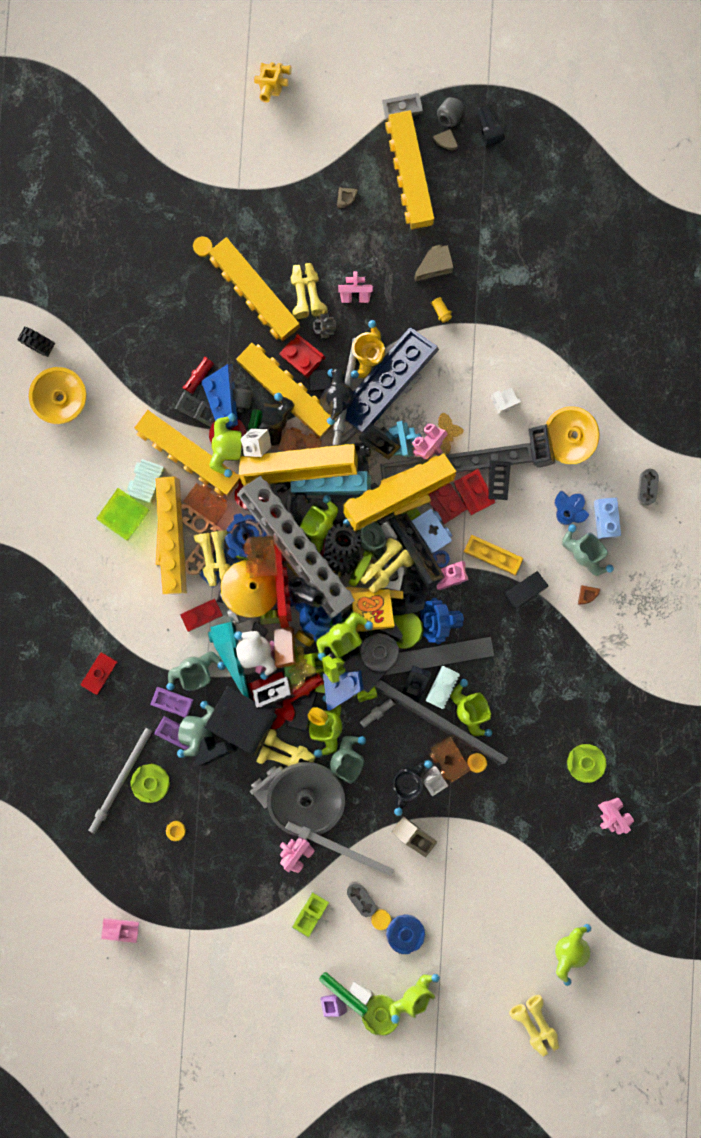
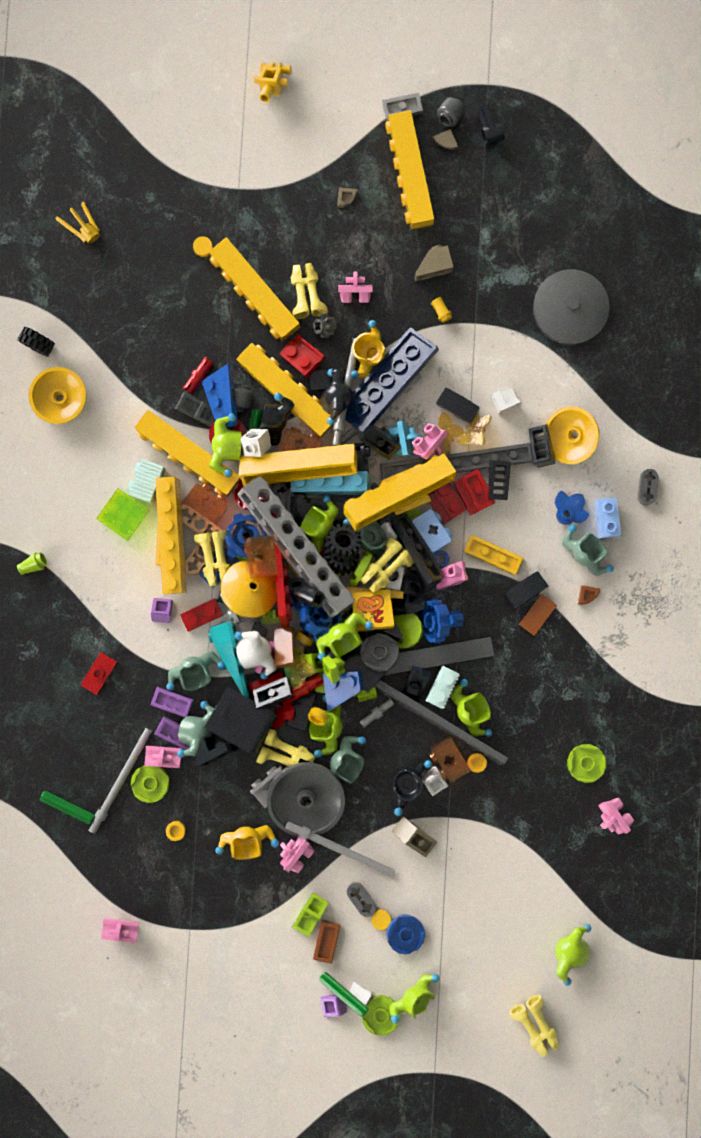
none -> lime cone [17,552,48,575]
none -> green axle [40,791,94,825]
none -> yellow plant [56,202,100,244]
none -> bright pink hips [144,746,182,768]
none -> medium lavender slope [151,598,173,623]
none -> yellow piece [216,825,279,860]
none -> dark orange tile [313,920,341,964]
none -> black slope [436,387,480,424]
none -> clear yellow piece [457,413,492,446]
none -> dark orange tile [518,594,557,636]
none -> dark grey dish [533,269,609,345]

